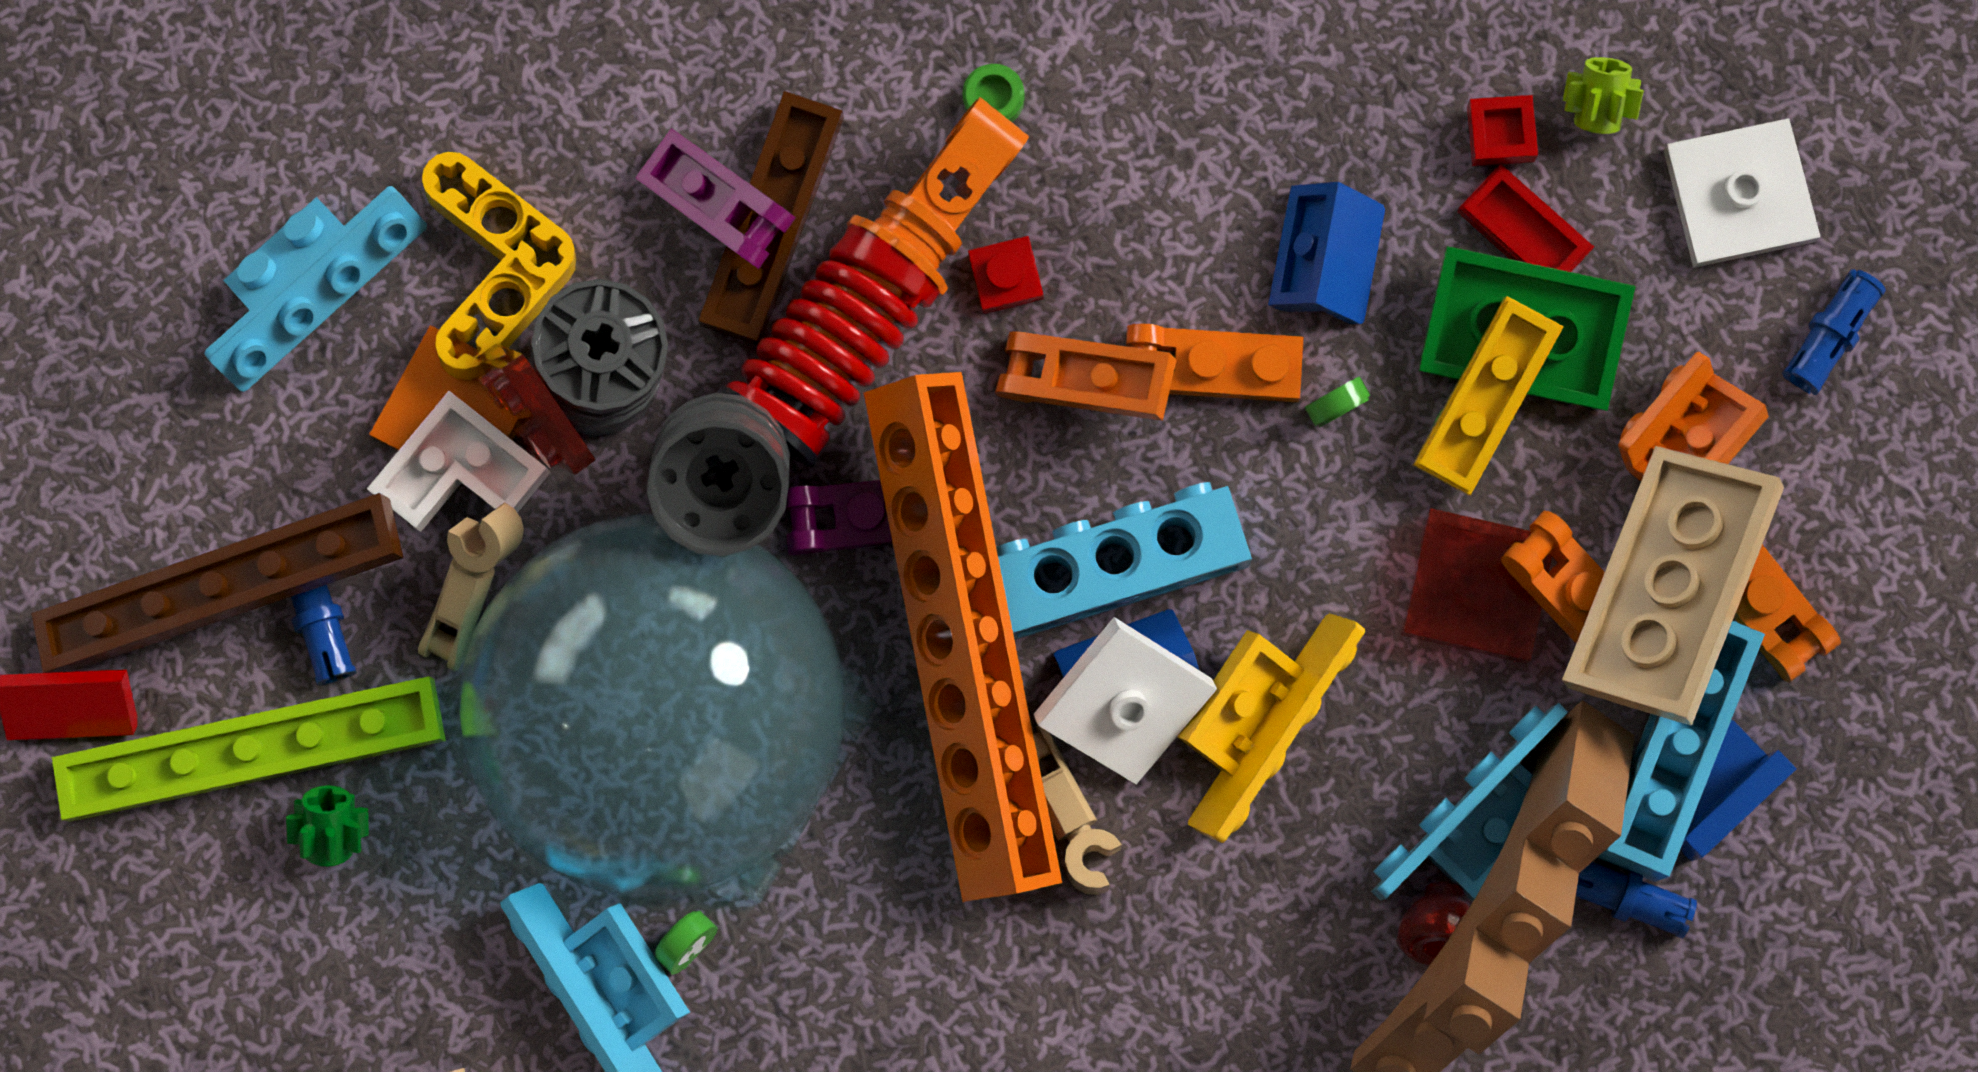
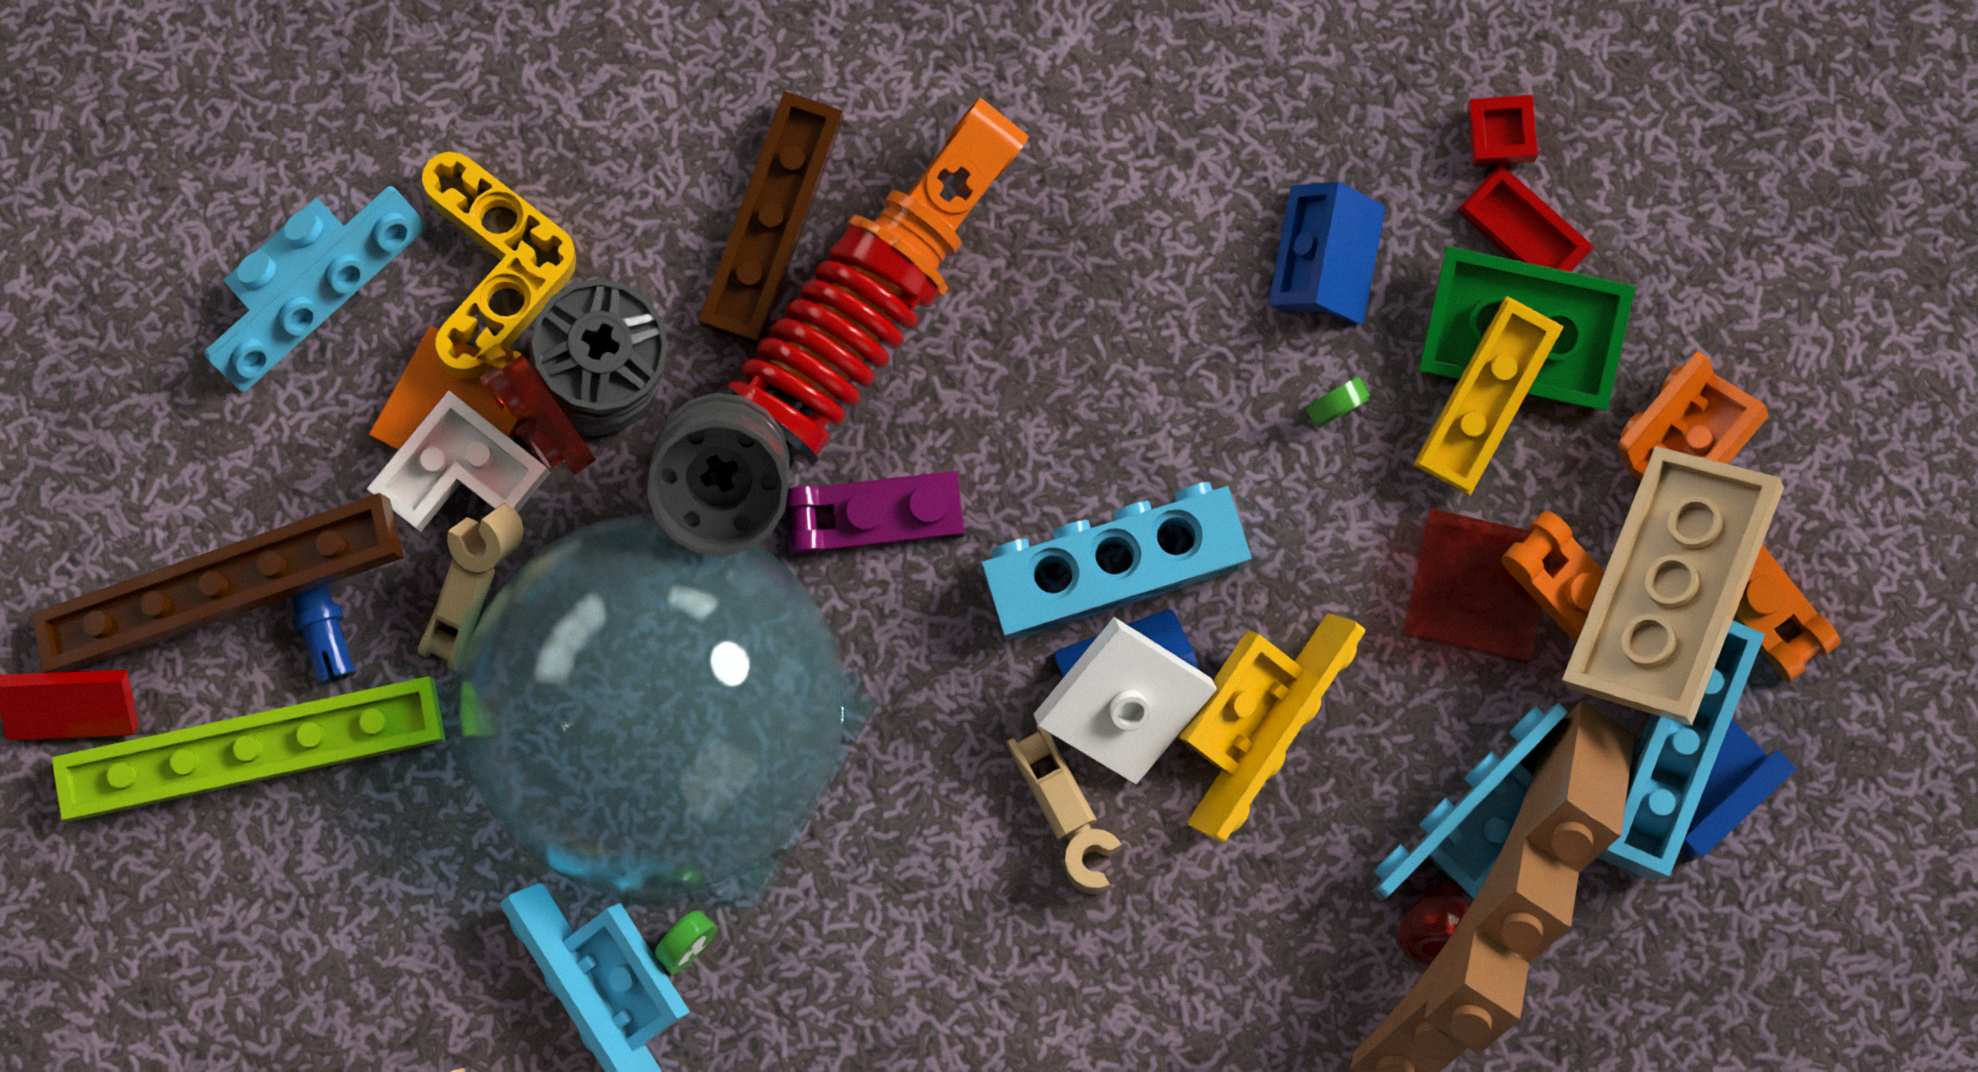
green gear [286,785,369,867] -> none
magenta plate [635,128,796,269] -> none
orange brick [863,372,1062,902] -> none
bright green tile [962,64,1025,122] -> none
red plate [968,236,1044,314] -> none
orange plate [995,331,1176,421] -> none
orange plate [1126,323,1304,402] -> none
lime gear [1562,57,1644,134] -> none
blue pin [1576,862,1697,939] -> none
white plate [1663,118,1820,268] -> none
blue pin [1782,269,1886,395] -> none

